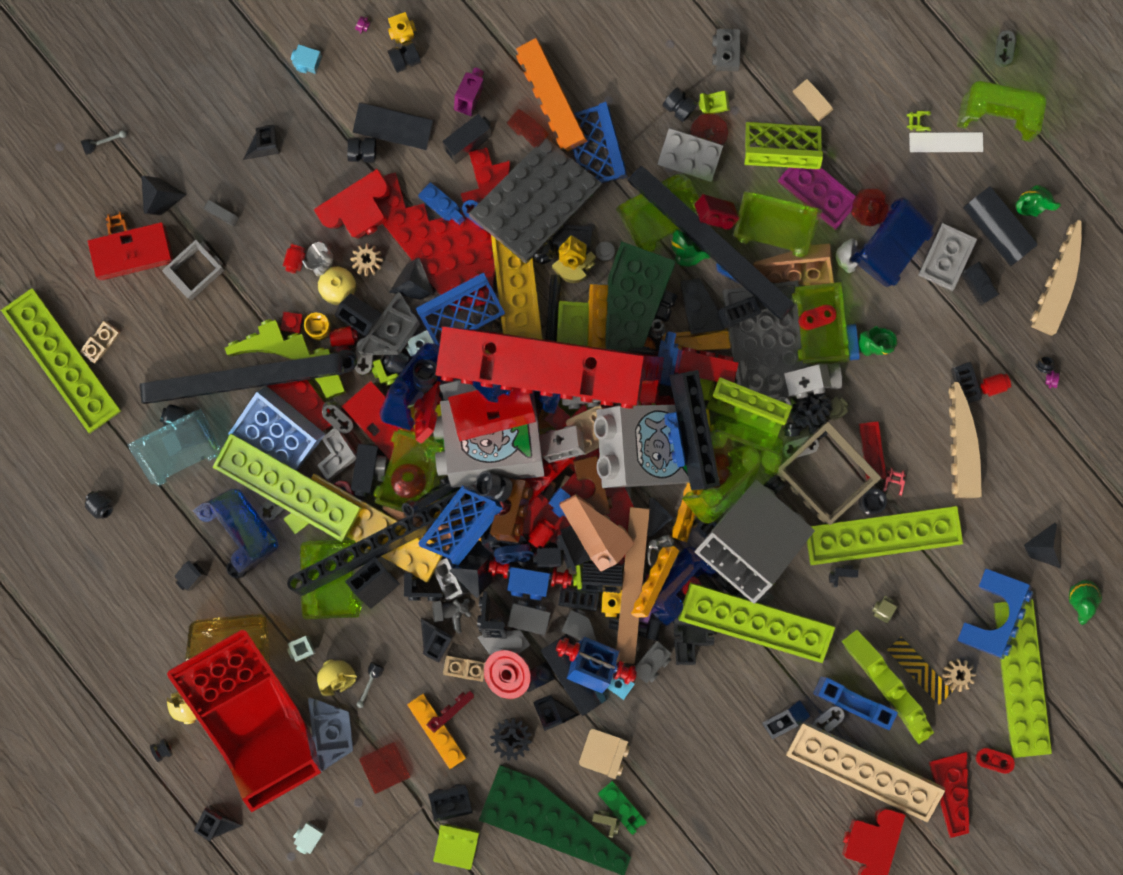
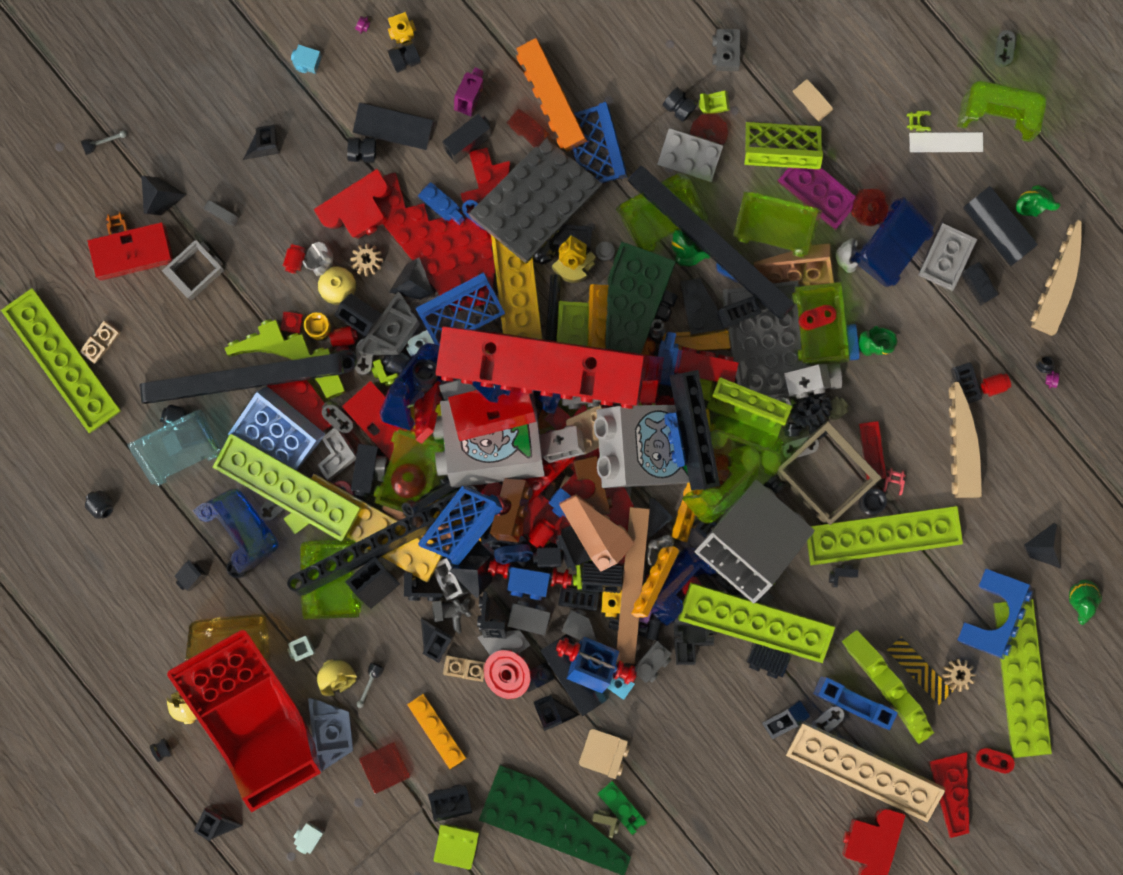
dark red hinge [426,691,474,733] -> none
black wheel [475,471,512,502] -> none
black gear [490,718,532,761] -> none
black piece [628,347,659,356] -> none
dark red brick [694,194,739,230] -> none
olive plate [872,596,897,623] -> none
none -> black brick [746,643,791,679]

